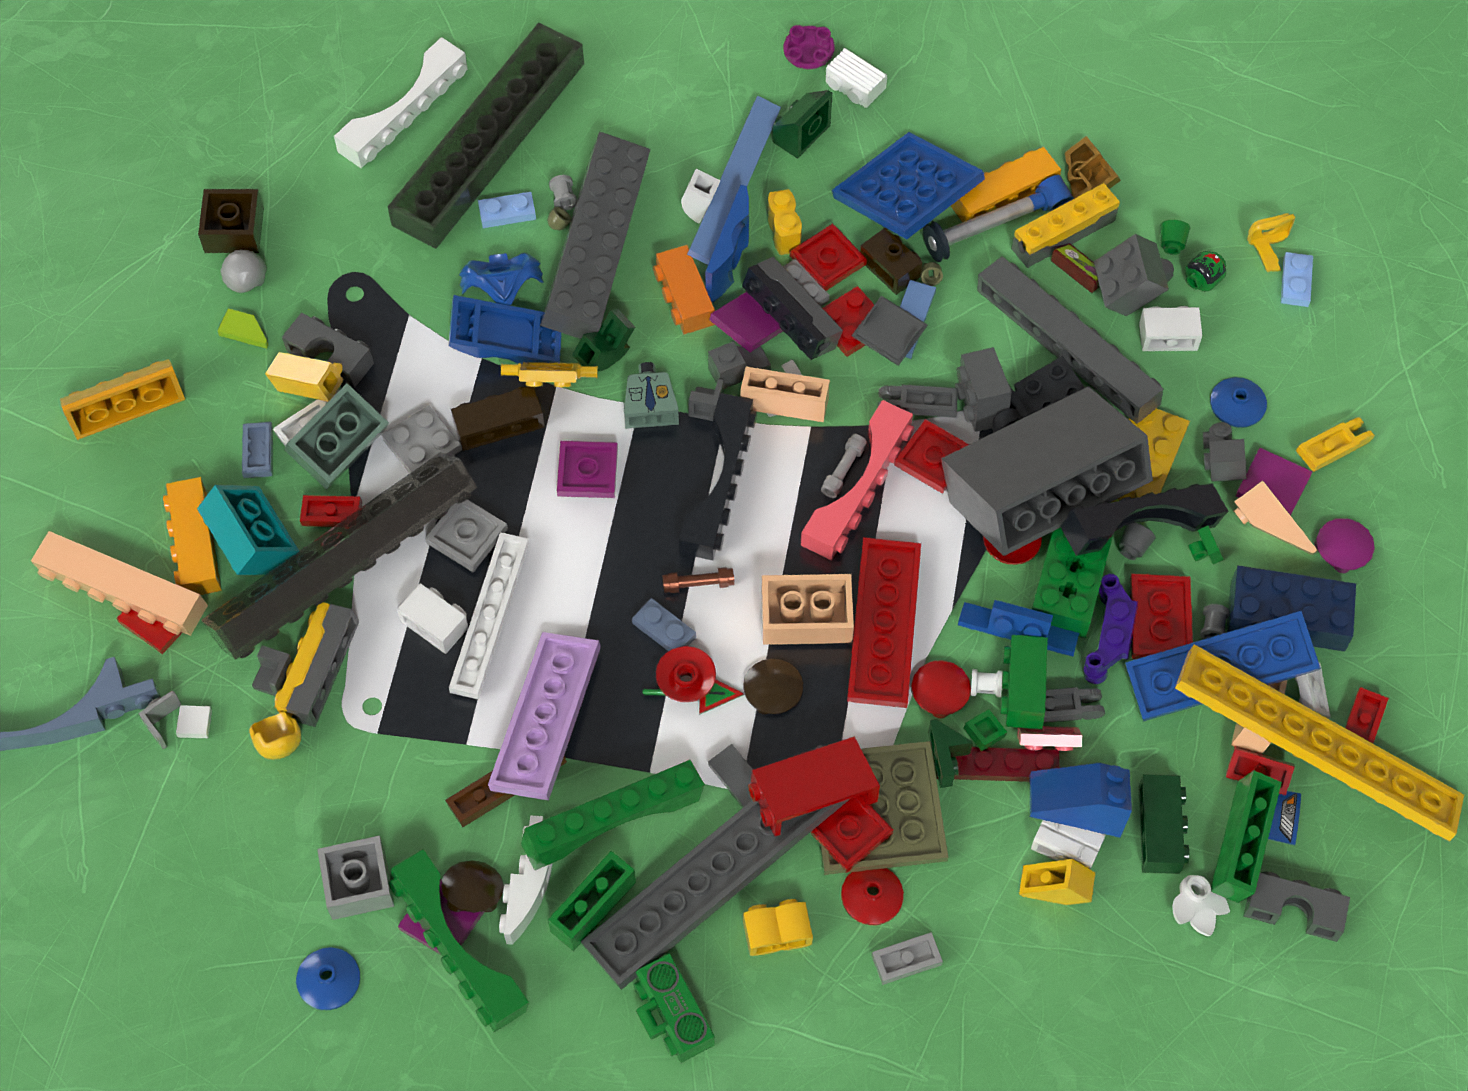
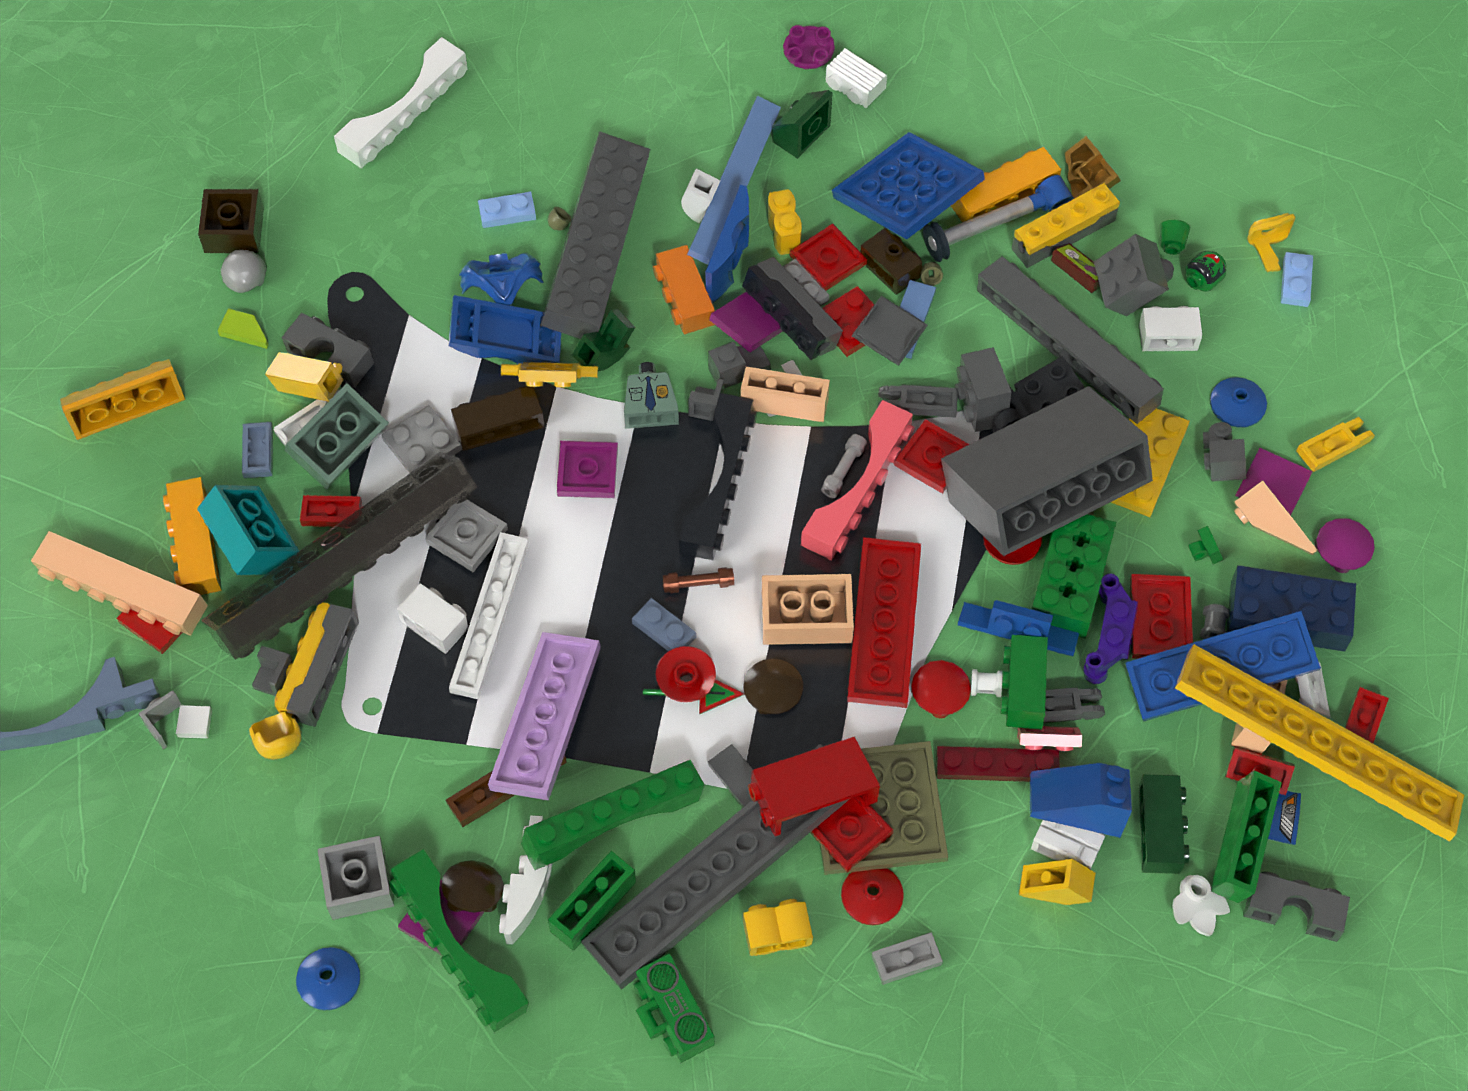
clear smoke brick [387,22,584,249] -> none
light grey bush [549,175,577,211] -> none
dark green slope [928,719,973,788] -> none
green tile [963,709,1007,751] -> none
black arch [1060,483,1229,556] -> none
dark grey hat [1119,523,1156,560] -> none

